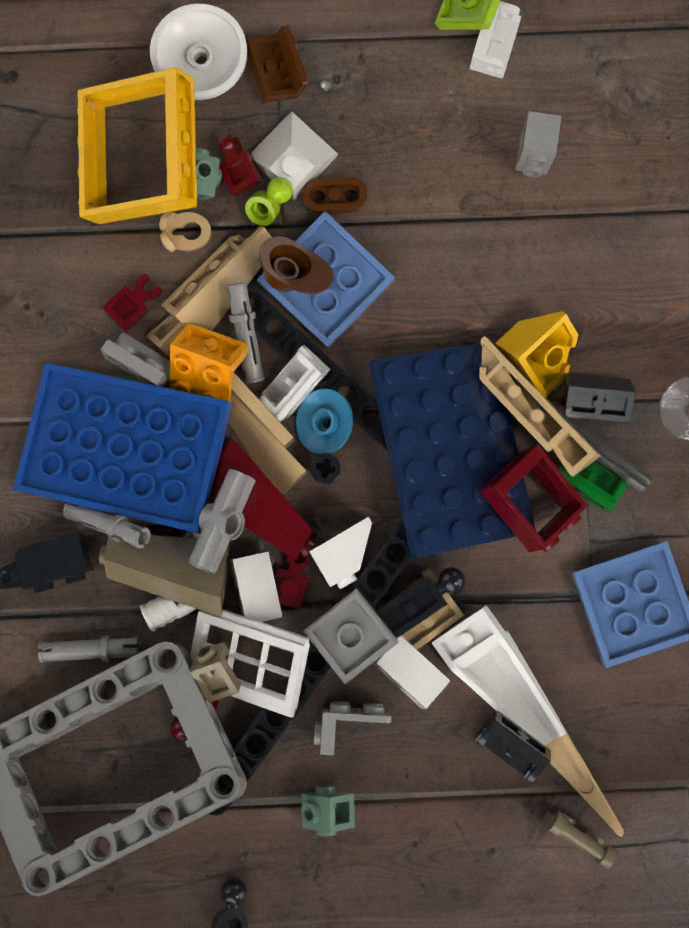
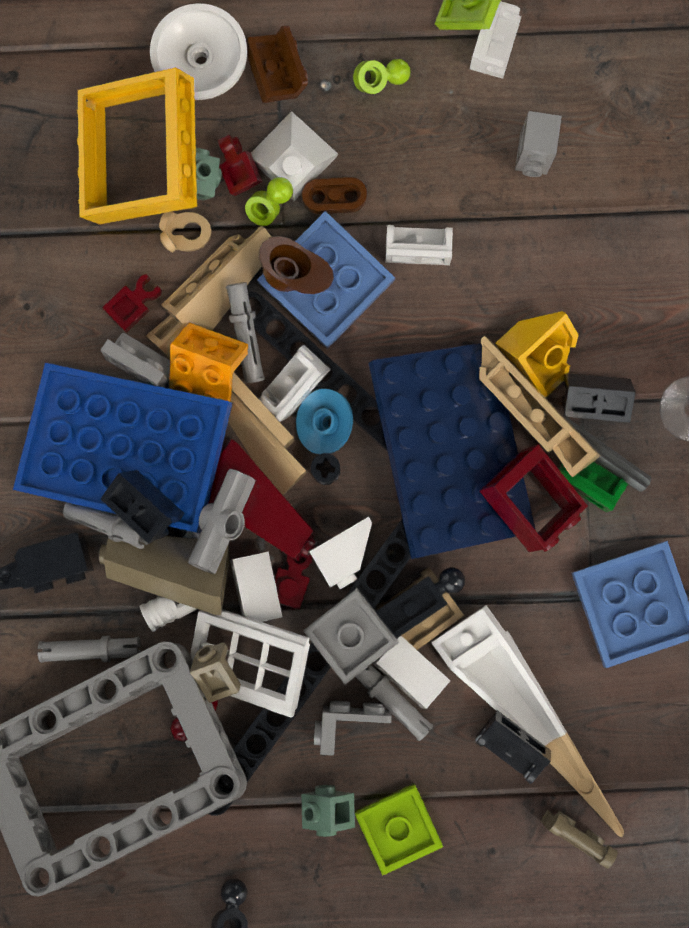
none -> black hinge [101,470,185,544]
none -> lime plate [353,59,411,94]
none -> light grey pin [355,665,433,741]
none -> lime tile [355,783,443,876]
none -> white hinge [385,225,453,265]

